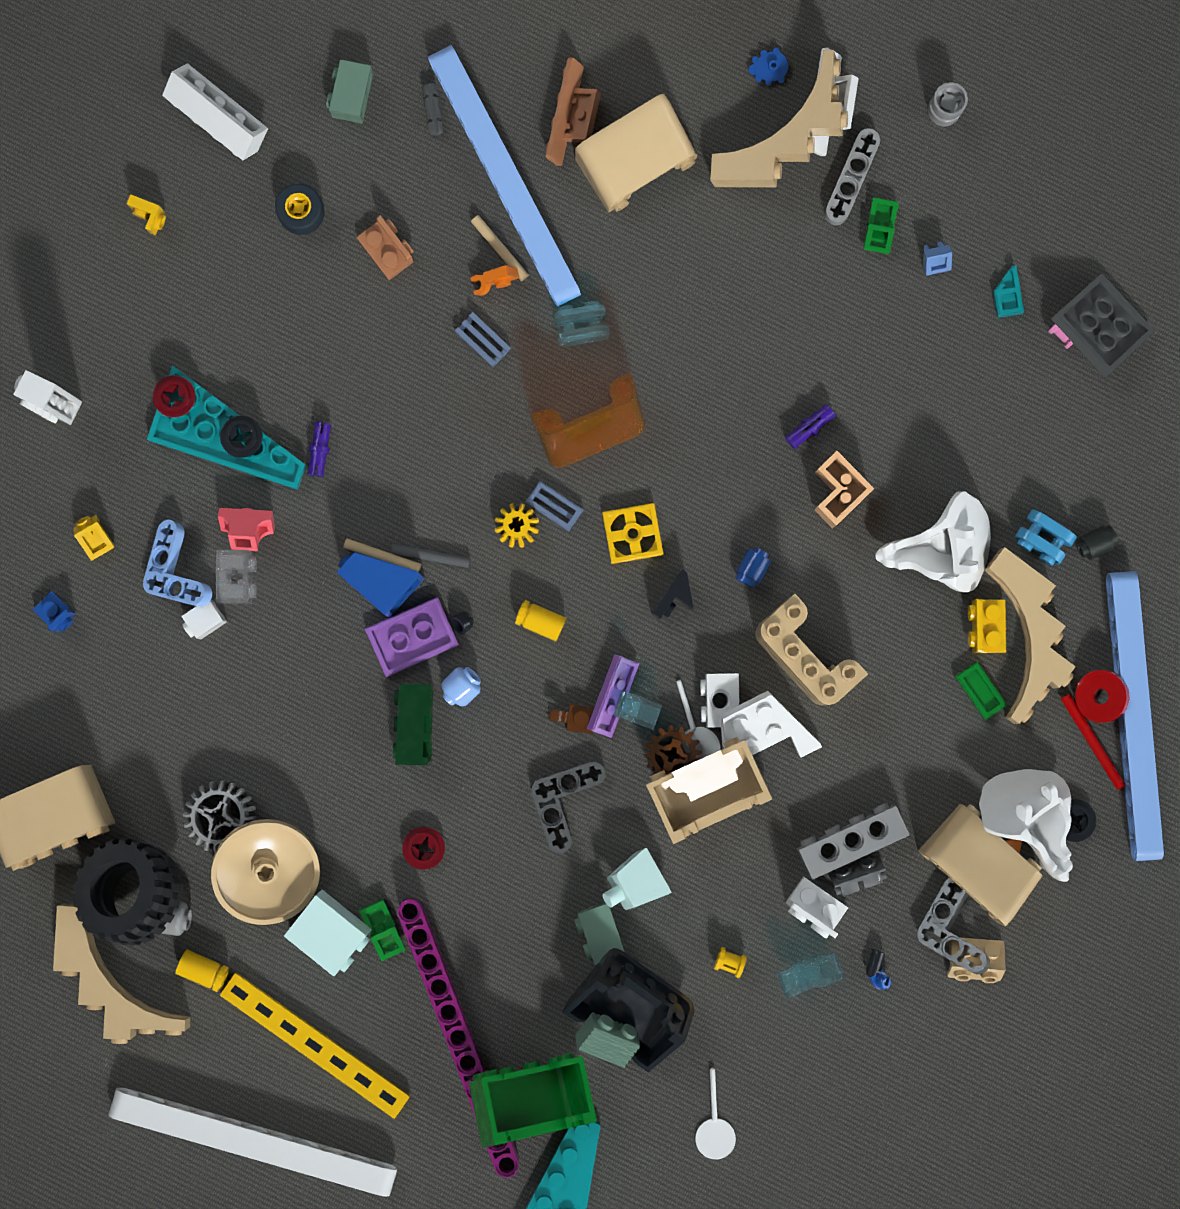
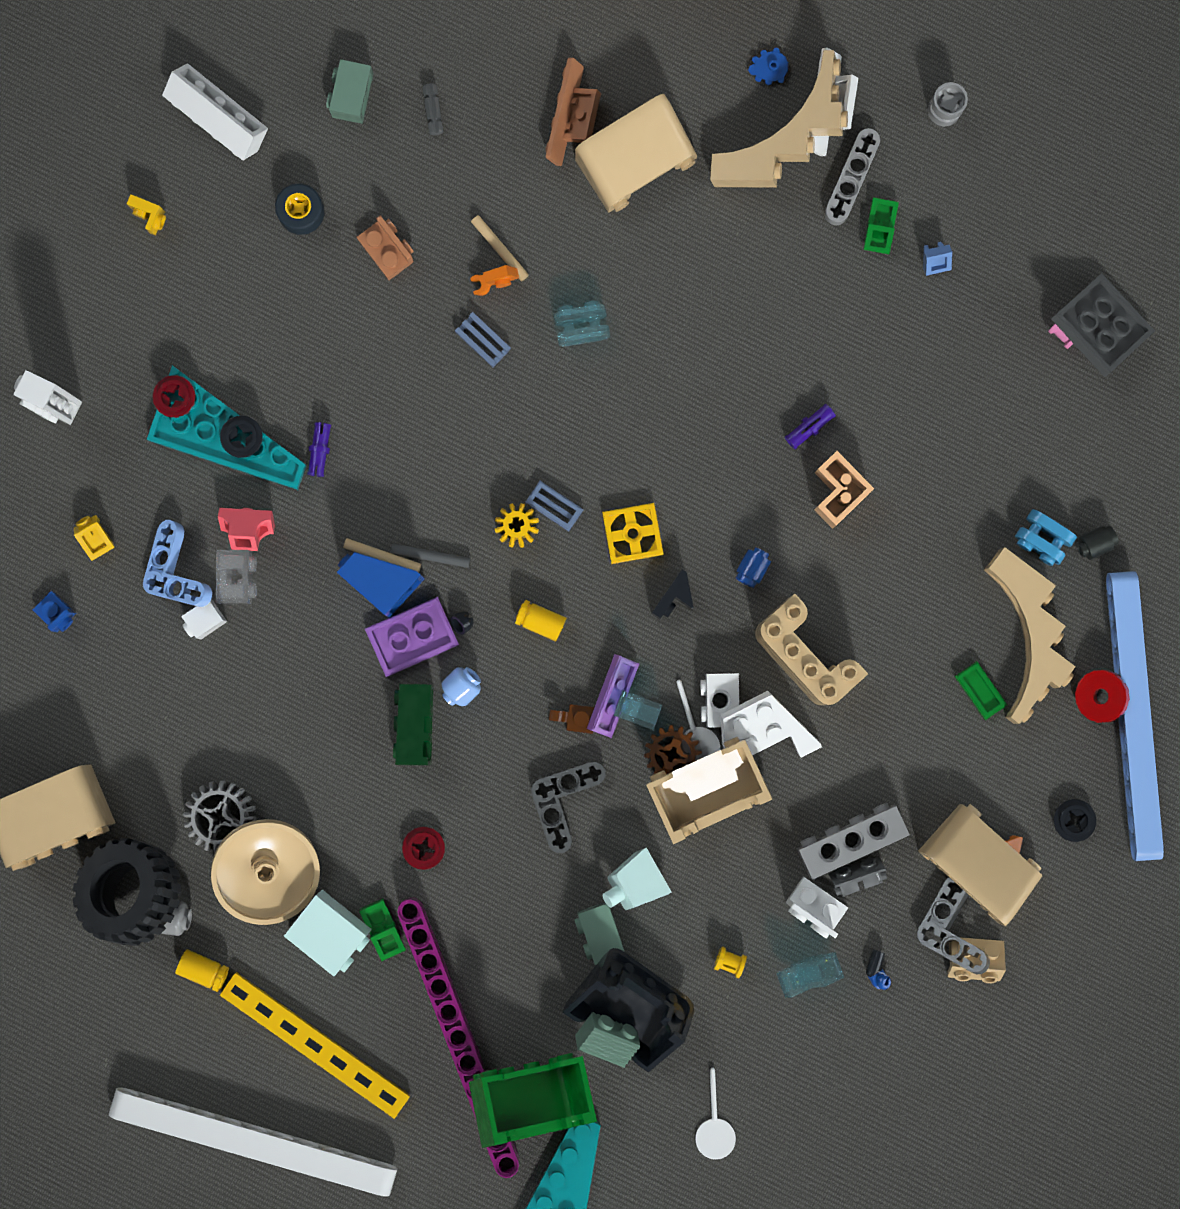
tan arch [53,904,190,1044] -> none
light blue beam [428,45,581,307] -> none
clear orange windscreen [531,373,645,468] -> none
white animal [875,491,991,593] -> none
yellow bracket [968,599,1006,653] -> none
white animal [979,769,1073,882] -> none
teal tile [993,265,1024,318] -> none
red bar [1060,694,1126,790] -> none

